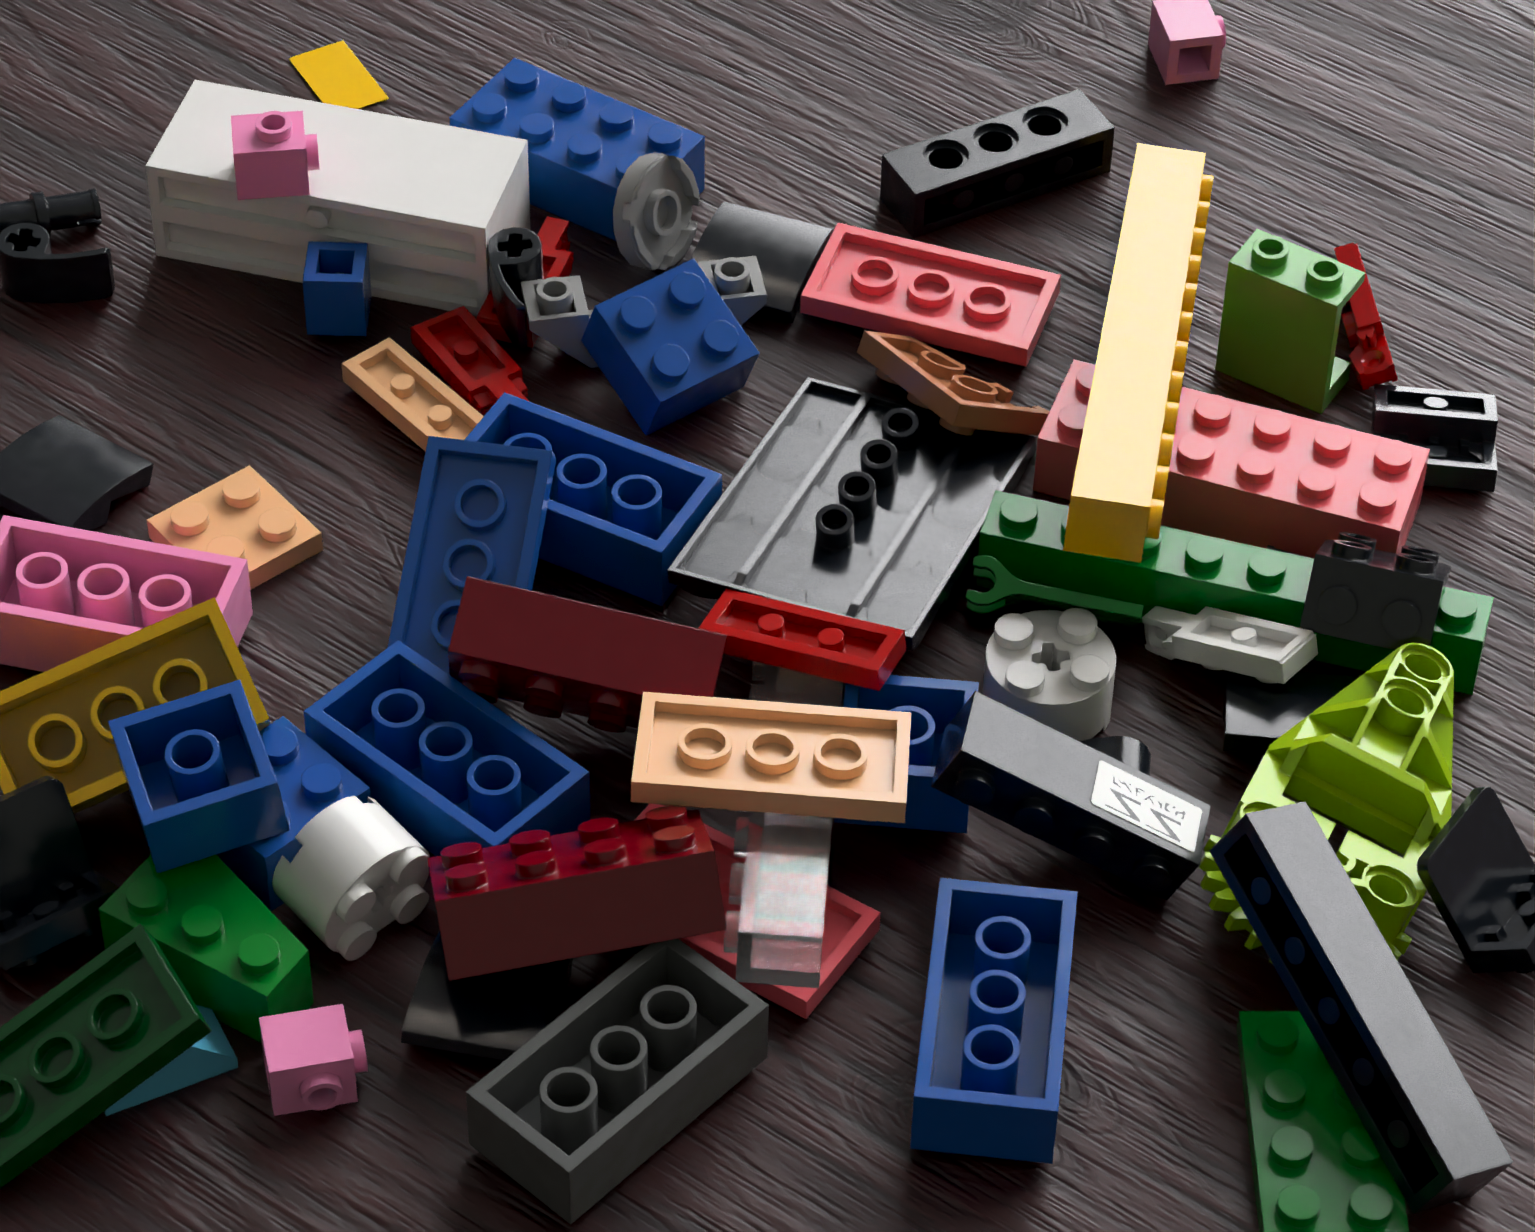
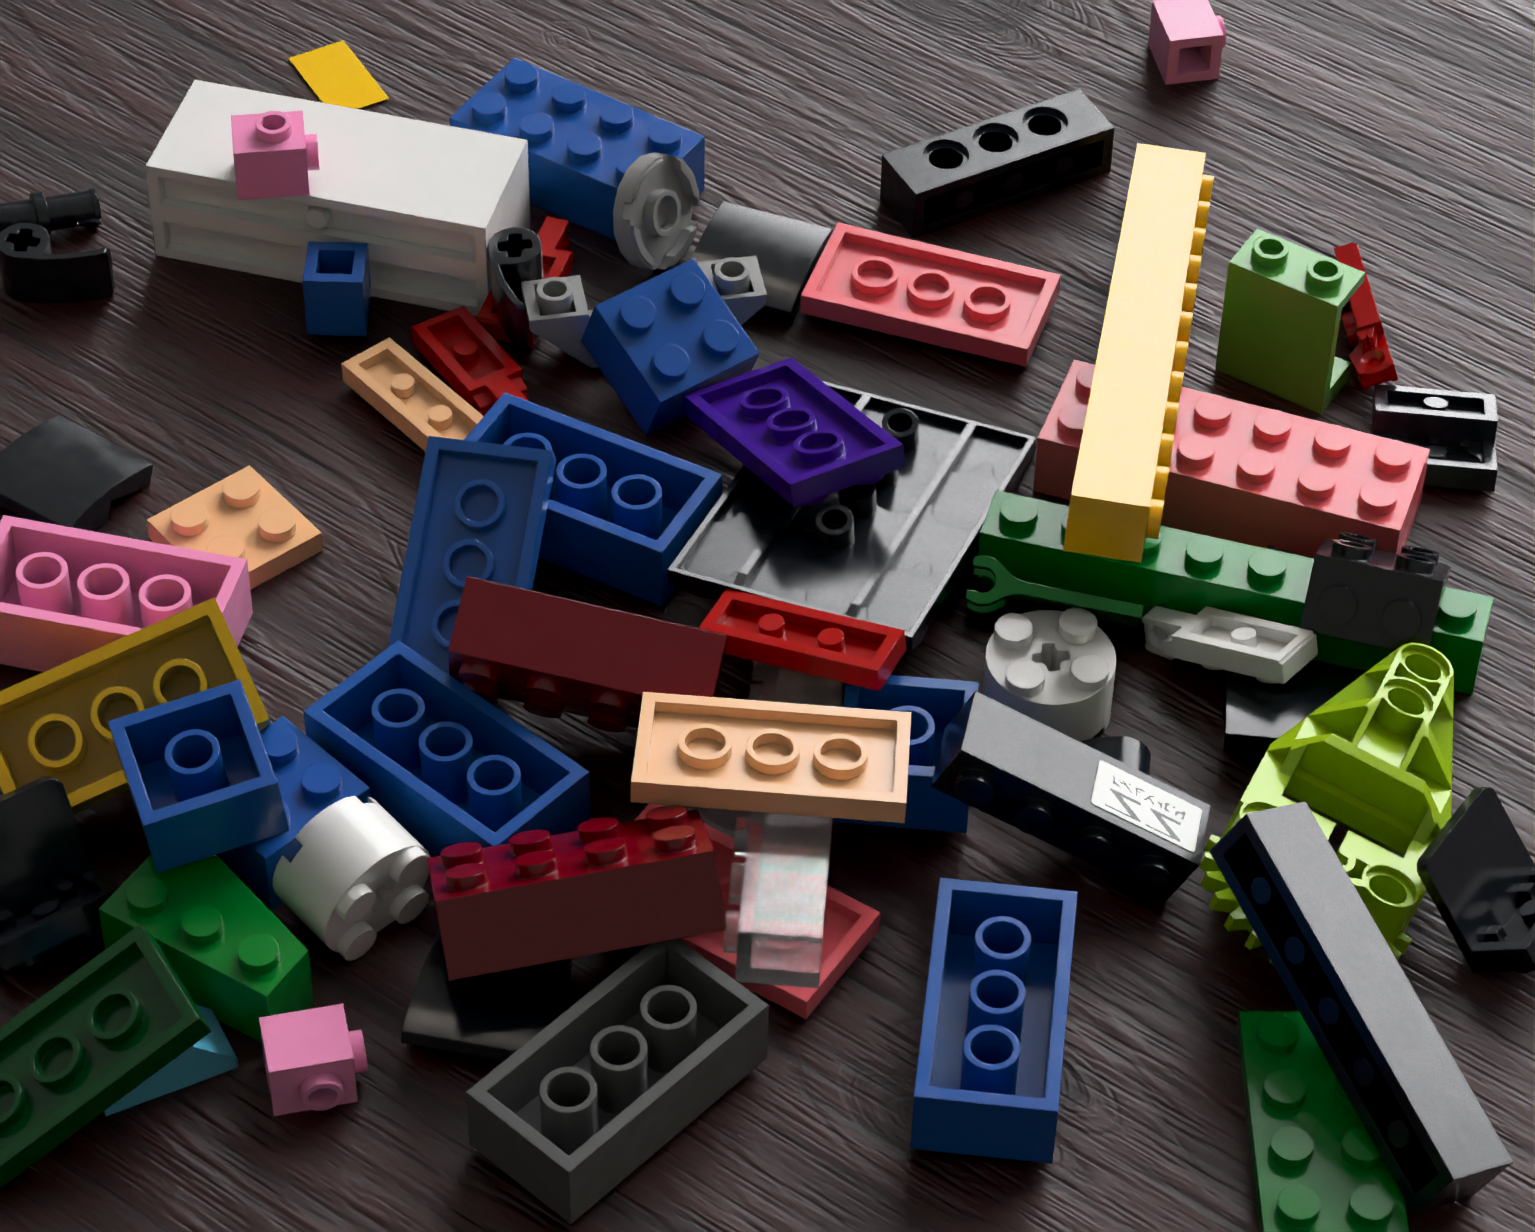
nougat wing [857,331,1050,436] -> none
none -> dark purple plate [683,357,906,507]

